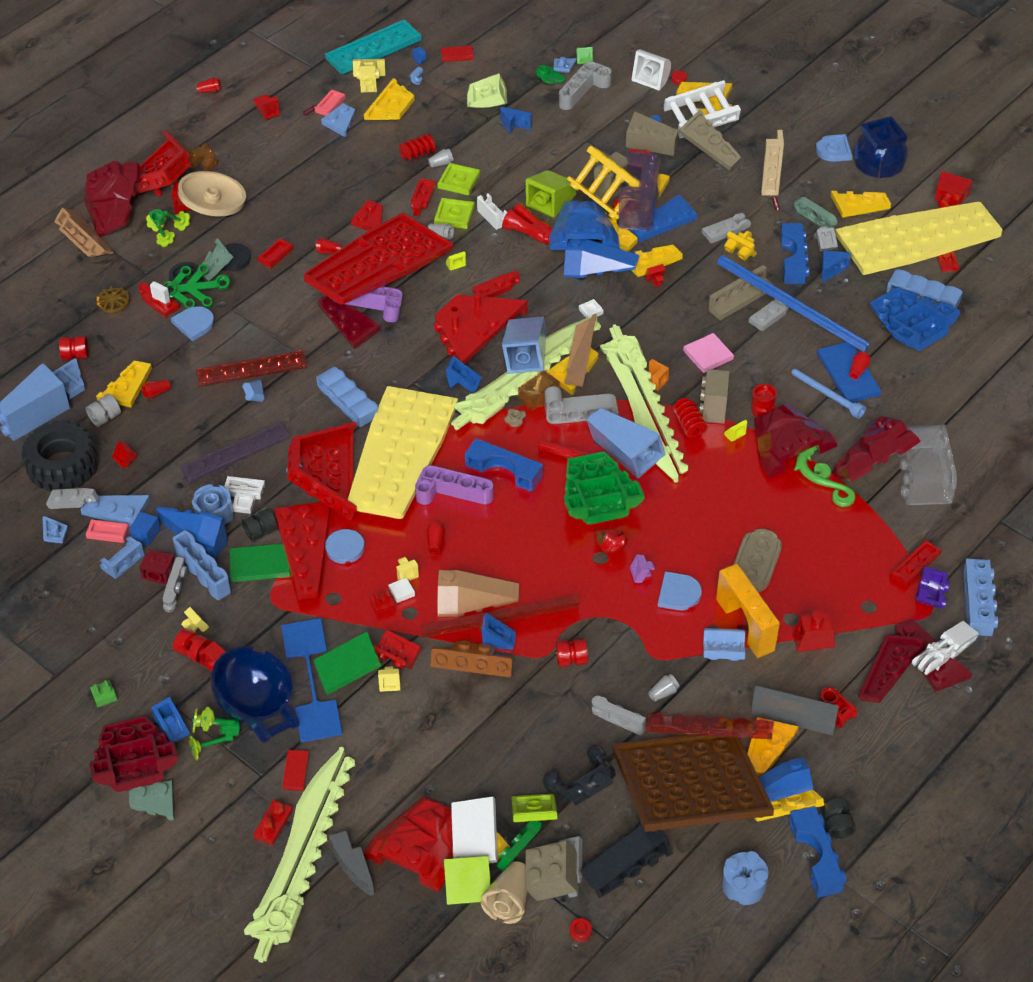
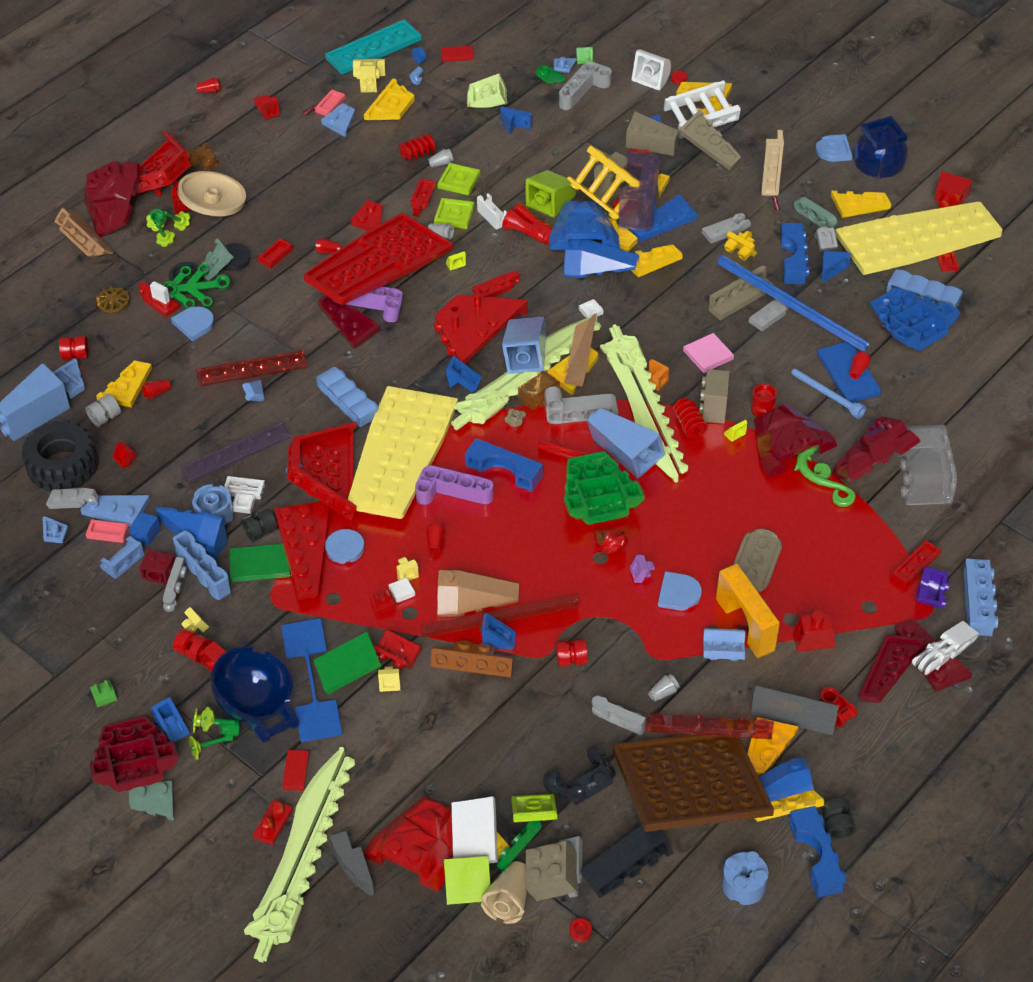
red tile [644,264,666,287] -> none

